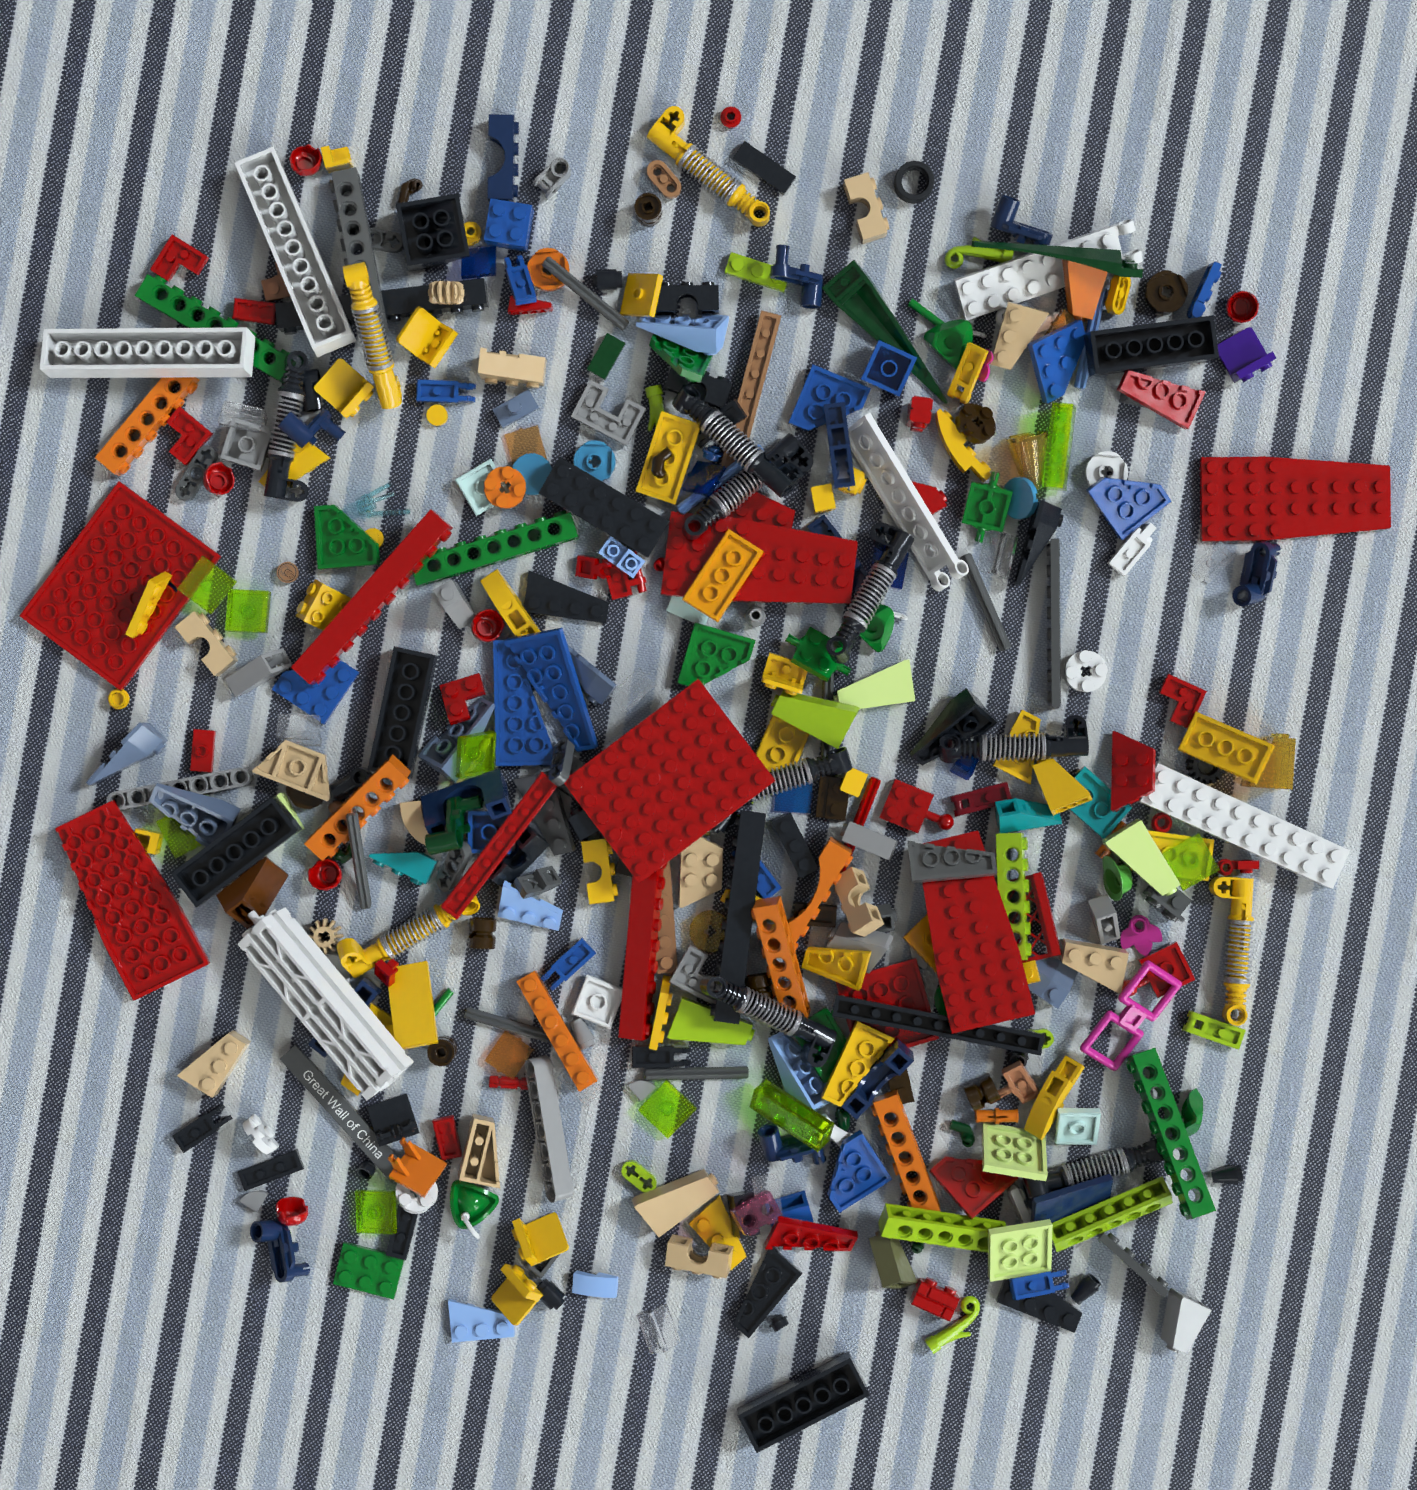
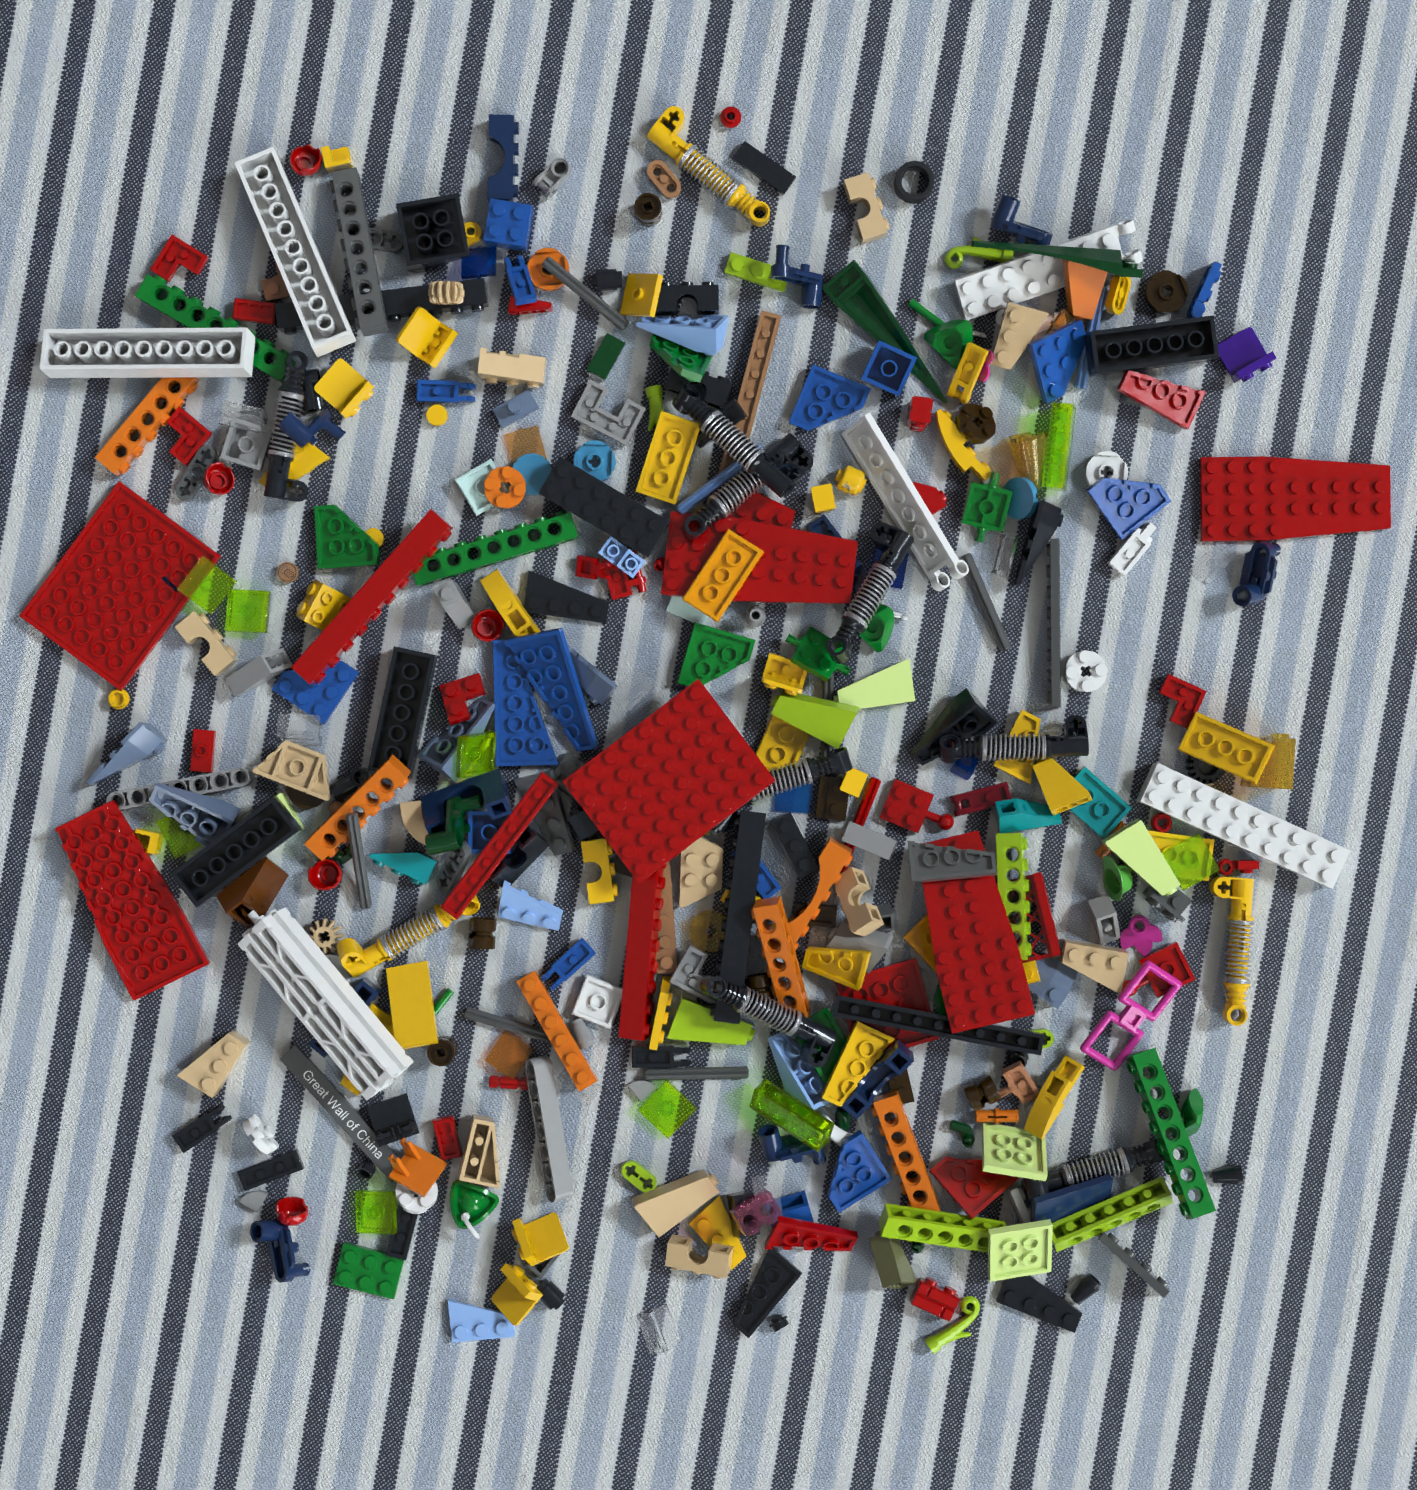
yellow wing [125,571,172,638] -> none
yellow piece [343,262,402,409] -> none
clear light blue plant [356,482,410,518] -> none
red tile [374,959,399,987] -> none
dark brown arm [397,178,423,203] -> none
dark grey slope [513,866,562,899] -> none
dark grey beam [548,738,575,787] -> none
light blue slope [572,1270,618,1298] -> none
dark brown arm [651,447,673,479] -> none
clear blue piece [681,460,726,497] -> none
blue plate [702,445,723,462] -> none
black brick [737,1351,870,1453] -> none
dark blue slope [824,402,855,489] -> none
blue hinge [1009,1269,1069,1300] -> none
light aqua plate [1054,1108,1101,1145] -> none
red wing [1111,731,1156,812] -> none
slope [1161,1288,1212,1354] -> none
lime plate [1182,1010,1246,1050] -> none
red hair [1226,291,1259,324] -> none

